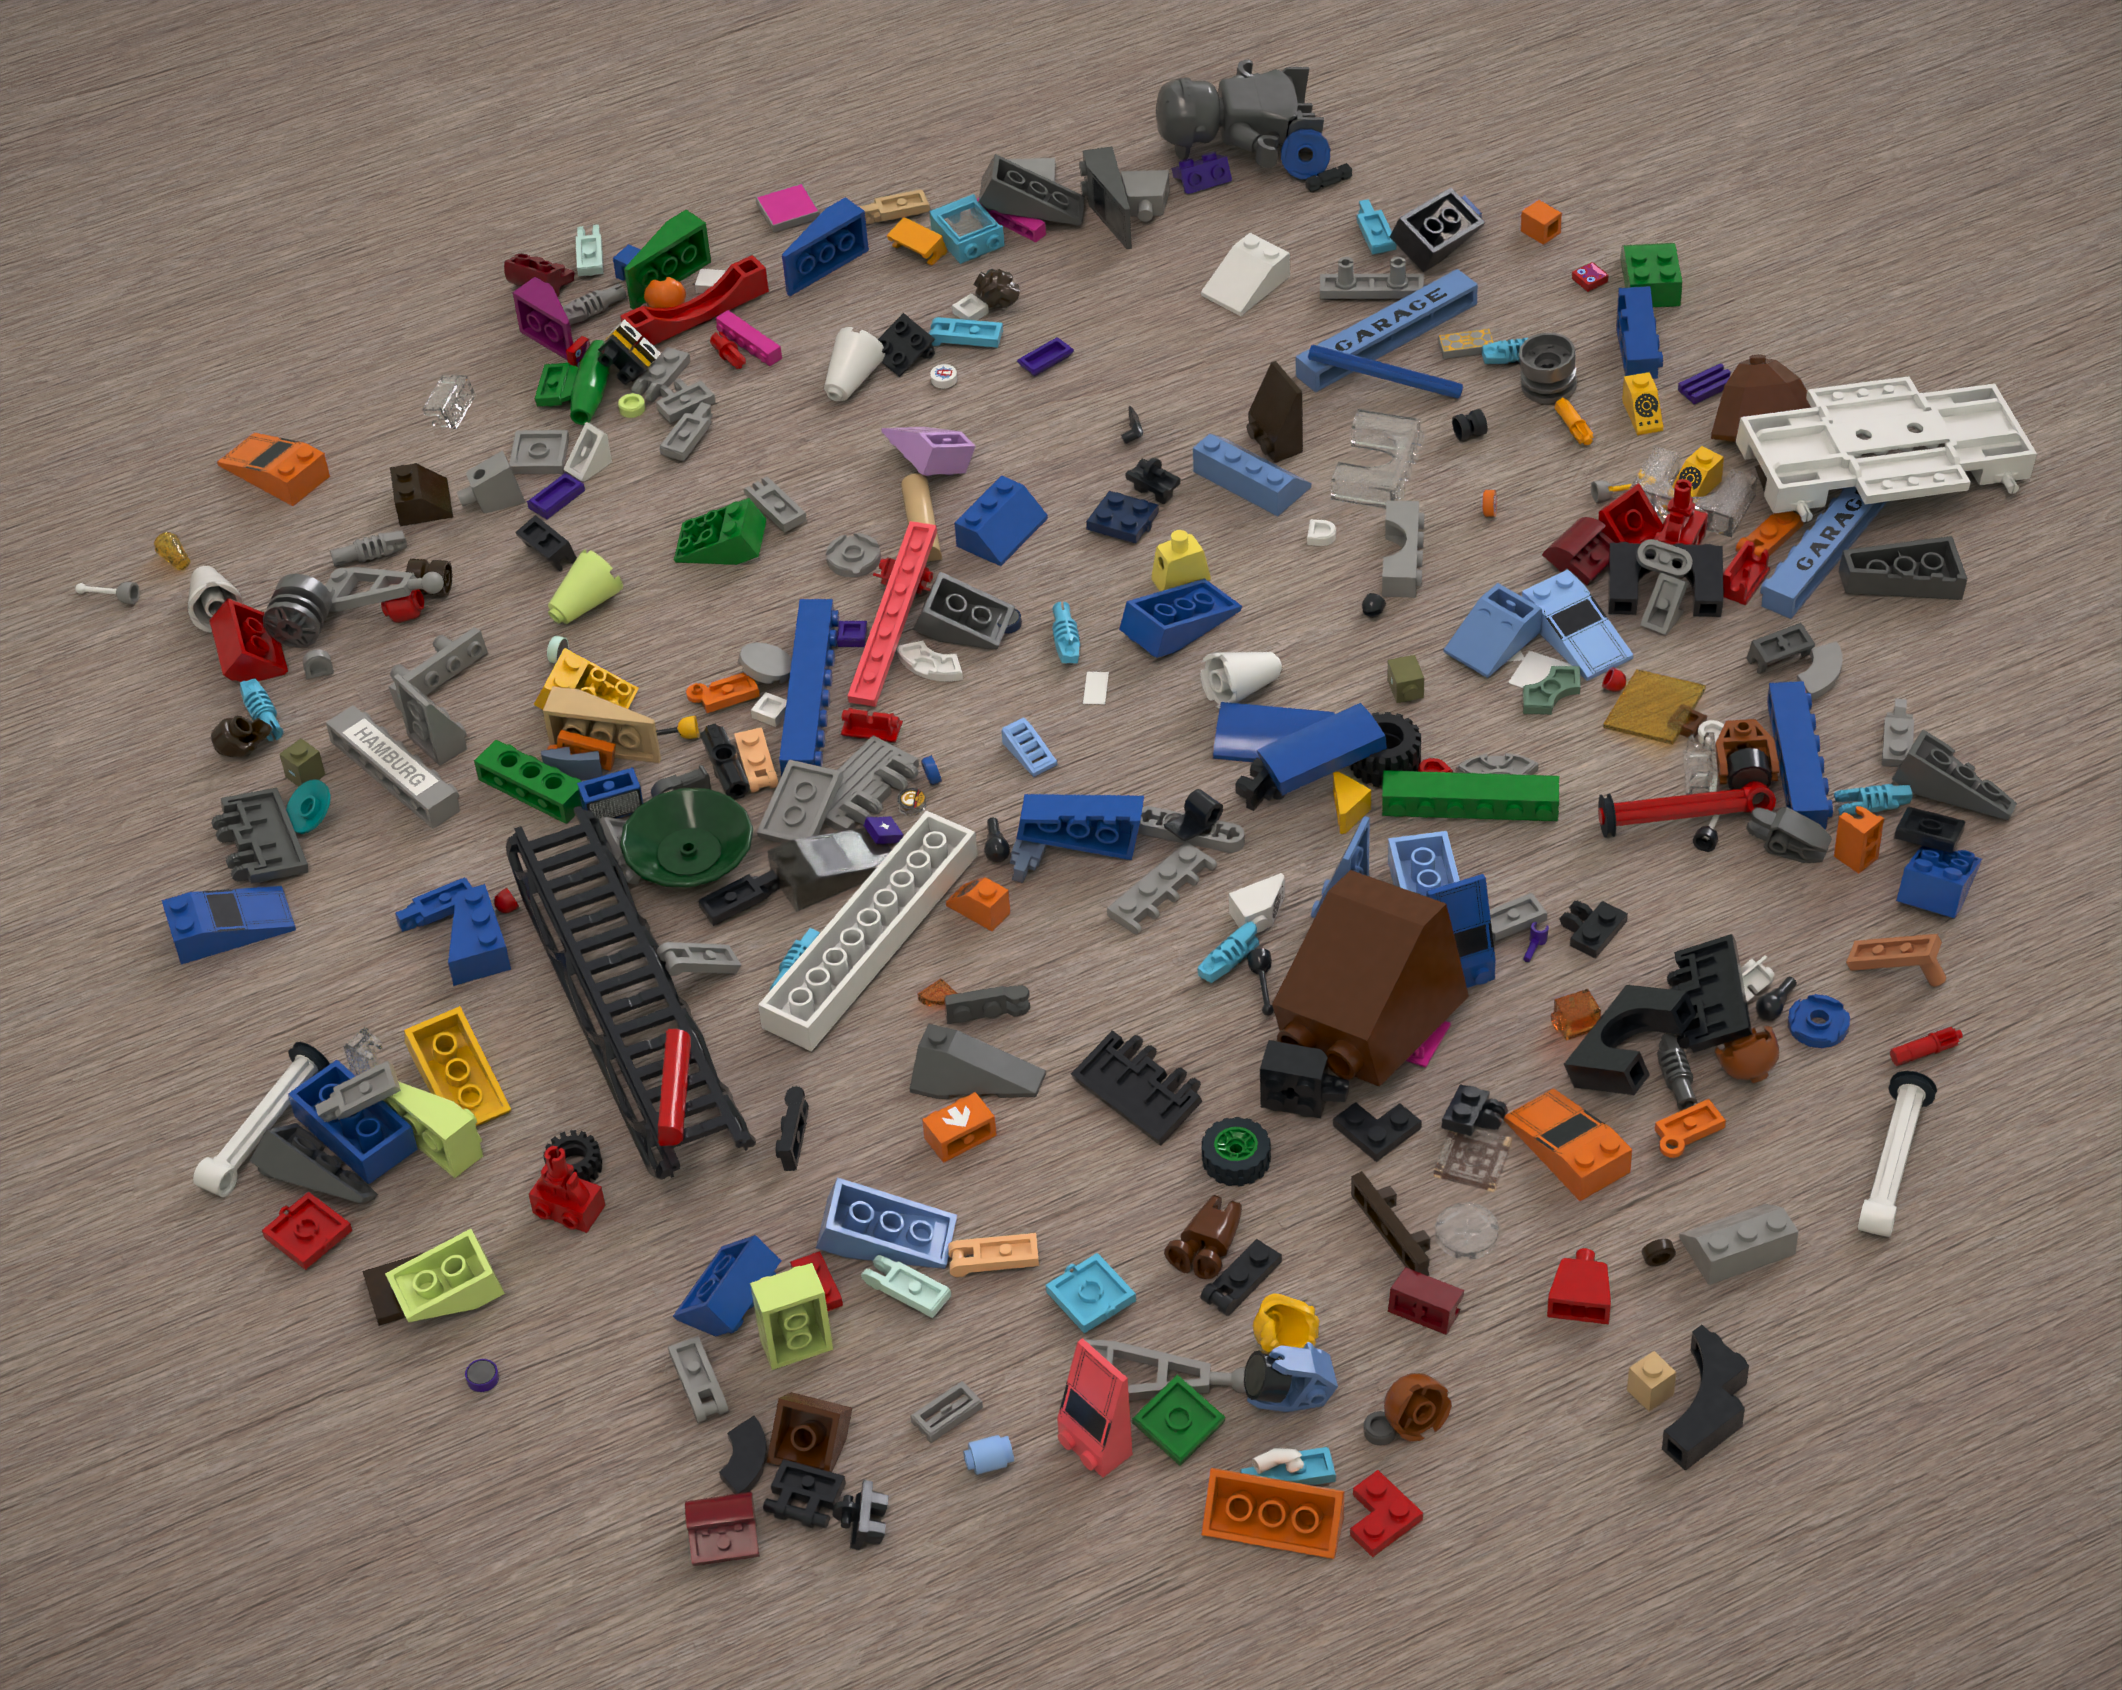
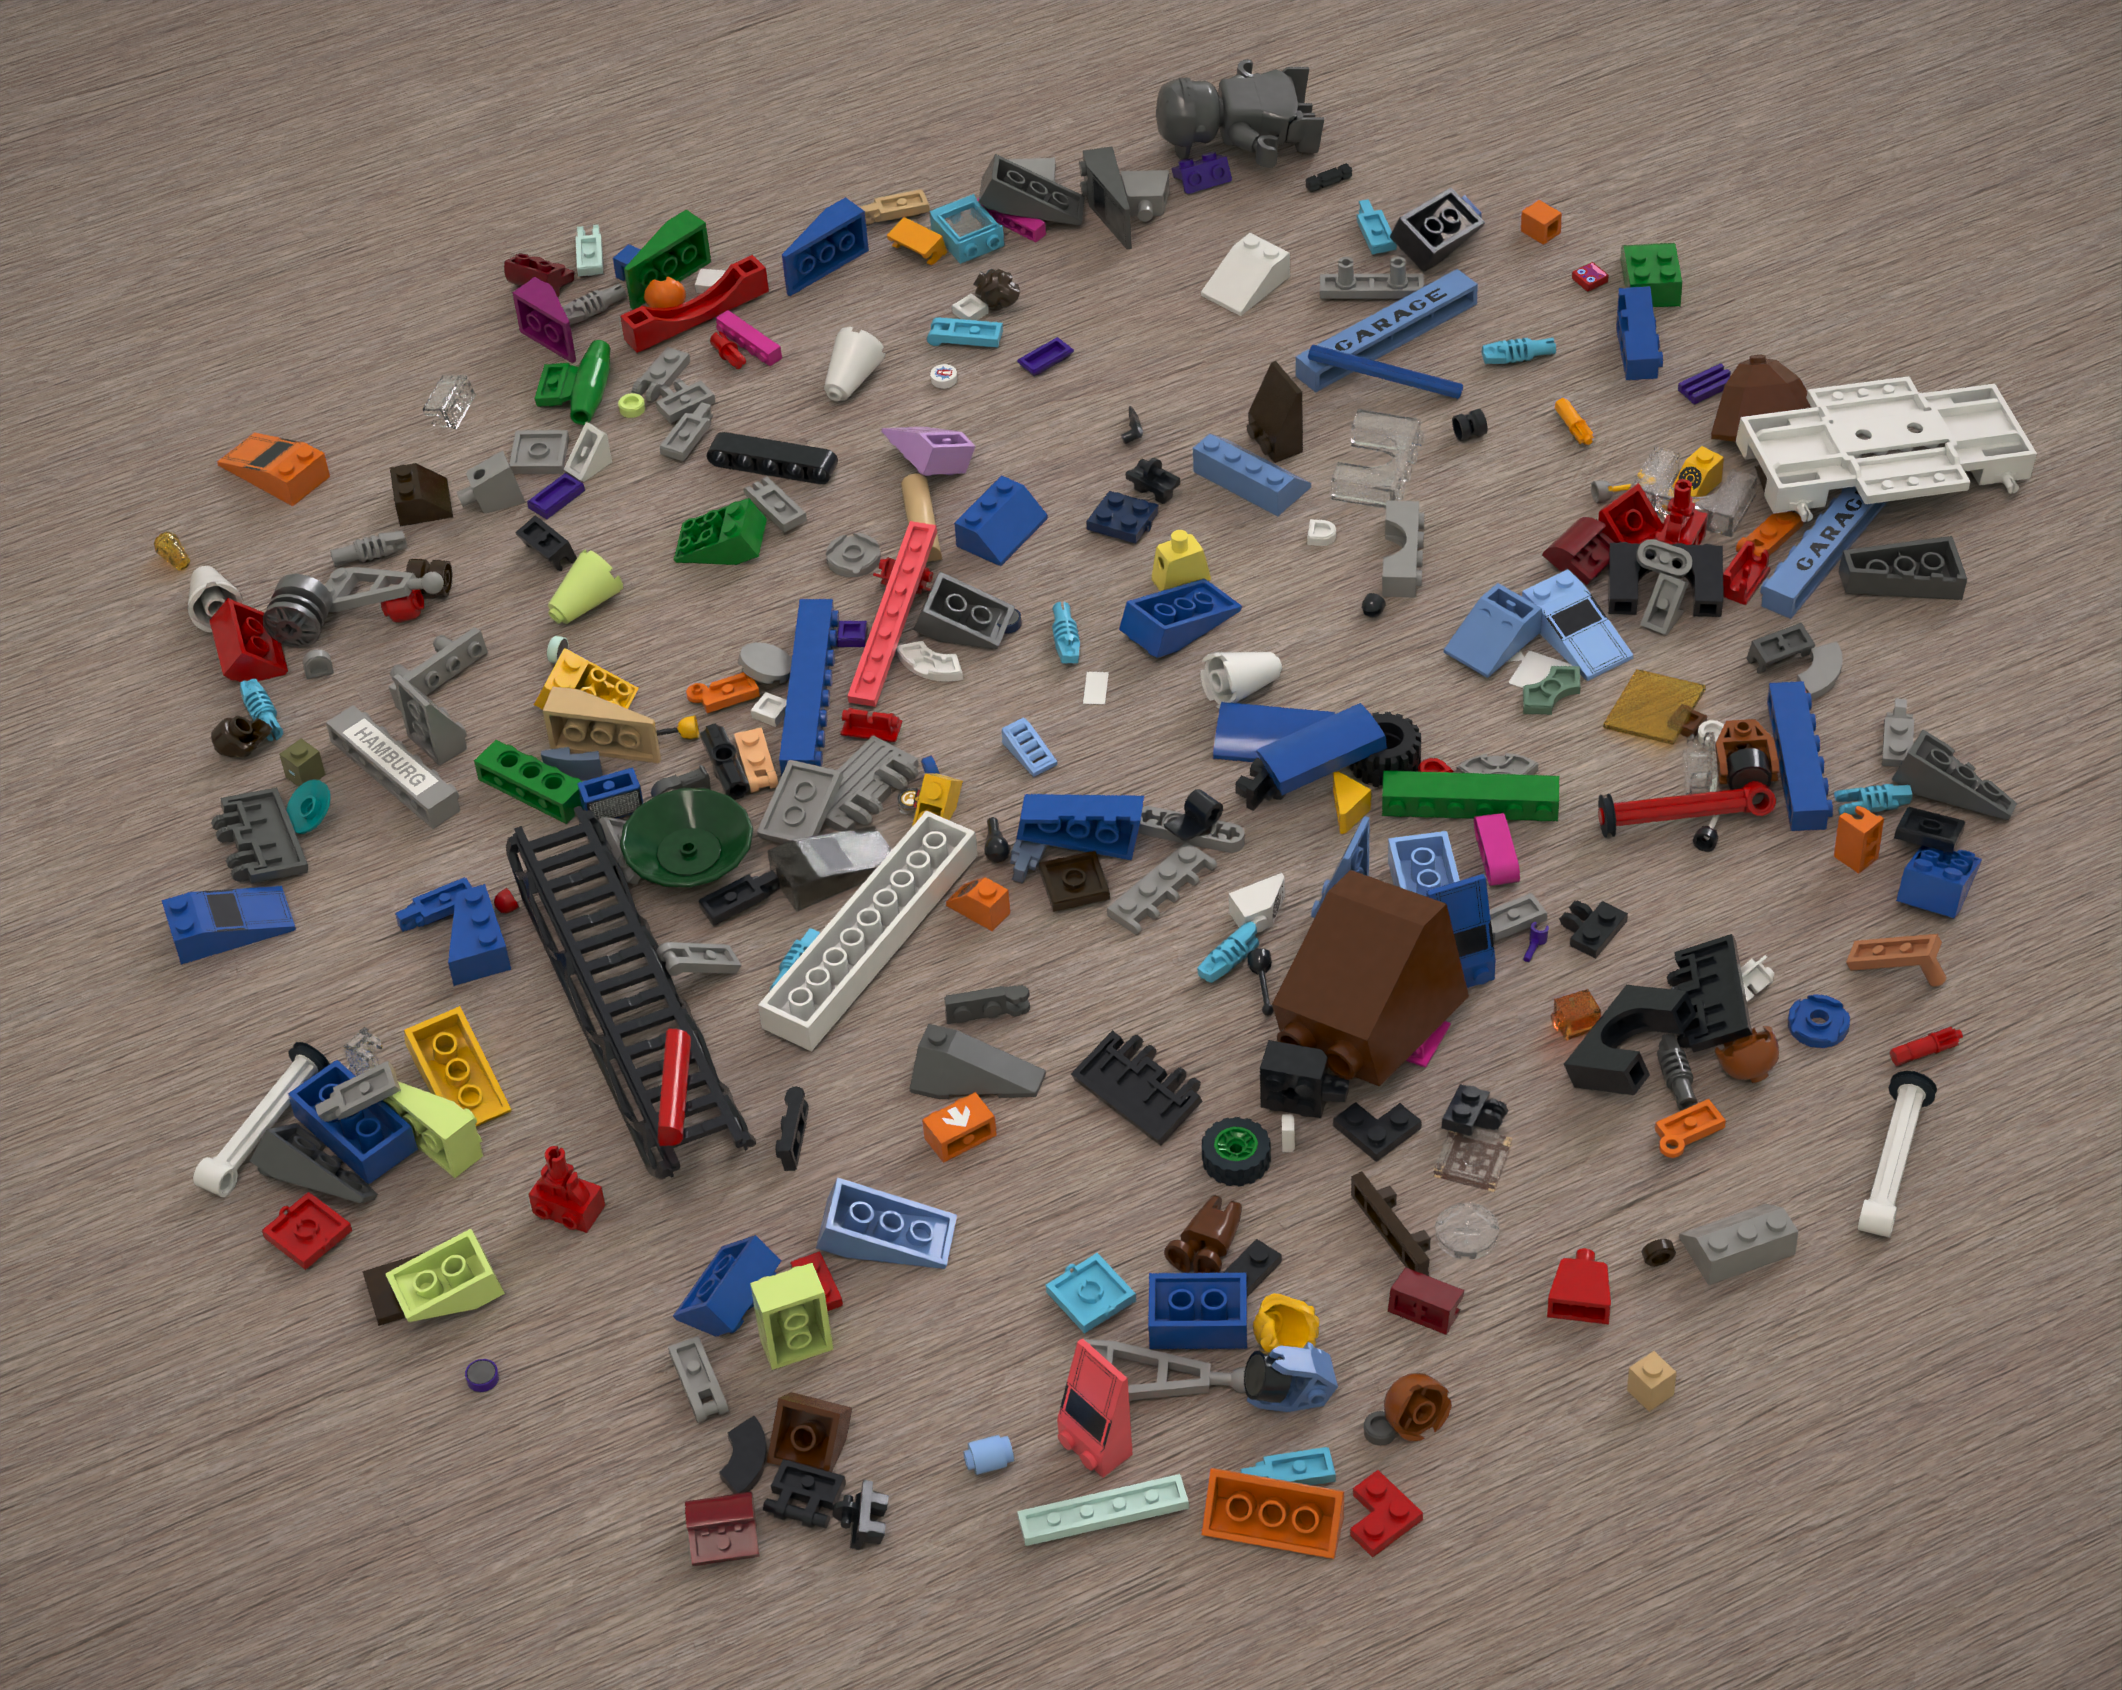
light grey hinge [75,582,140,604] -> none
black tyre [543,1130,602,1182] -> none
orange hinge [547,730,616,771] -> none
red tile [566,336,590,367] -> none
black hips [598,319,661,385] -> none
dark pink tile [756,183,820,232] -> none
light aqua hinge [861,1255,951,1318] -> none
dark purple tile [863,816,904,844] -> none
black hinge [878,313,935,377] -> none
light grey tile [910,1381,983,1443] -> none
clear orange tile [917,978,958,1006] -> none
light nougat plate [948,1233,1039,1277] -> none
green tile [1132,1374,1226,1466] -> none
white arm [1252,1448,1304,1474] -> none
blue tile [1281,129,1331,179] -> none
olive brick [1387,655,1424,703] -> none
light grey tile [1438,328,1494,359] -> none
orange tile [1483,490,1497,517] -> none
orange slope [1503,1088,1632,1201] -> none
flat silver wheel [1519,333,1577,404] -> none
red hinge [1602,667,1626,692] -> none
yellow slope [1622,372,1663,435] -> none
black arch [1662,1324,1749,1471] -> none
dark grey hinge [1746,807,1832,863] -> none
black piece [1755,977,1797,1021] -> none
none -> black beam [706,432,838,484]
none -> yellow slope [912,773,963,826]
none -> light aqua plate [1017,1474,1189,1546]
none -> dark brown plate [1039,850,1110,912]
none -> blue slope [1148,1273,1247,1349]
none -> white tile [1282,1114,1295,1152]
none -> dark pink beam [1474,813,1520,886]

